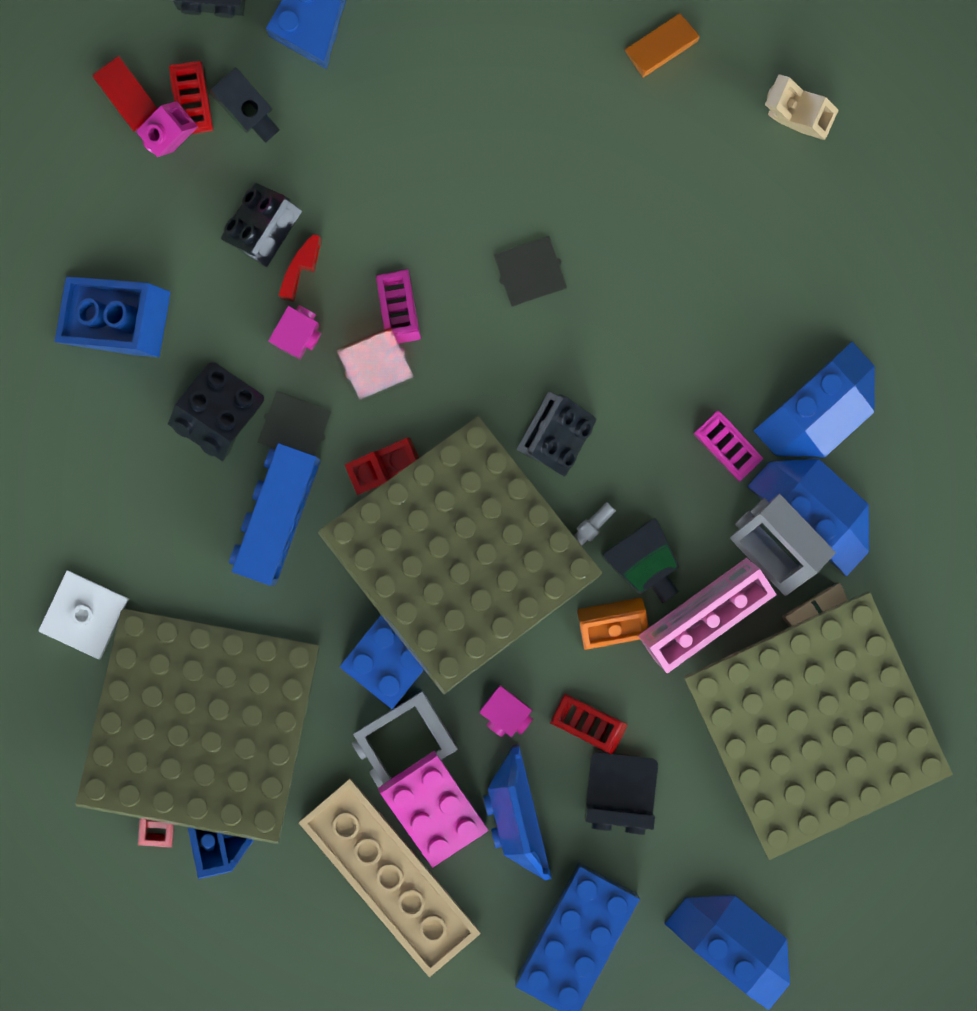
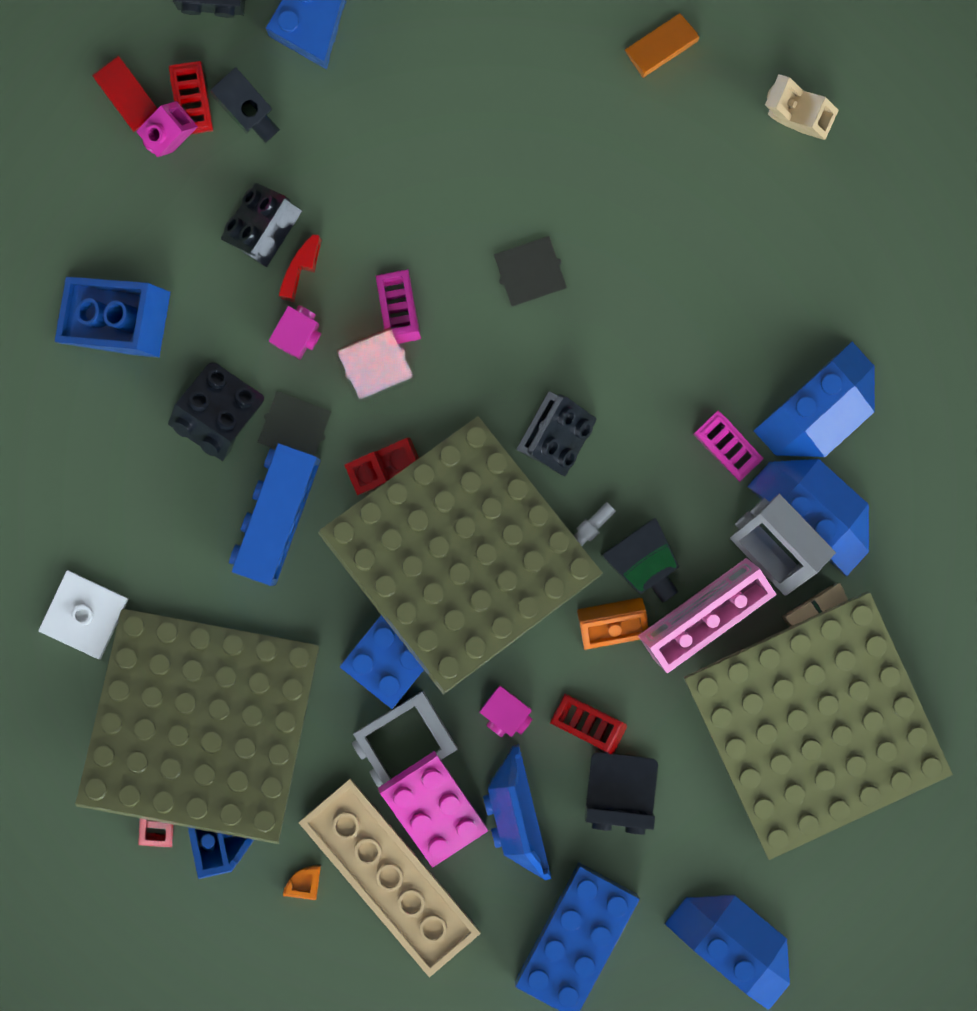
none -> orange tile [283,865,321,900]

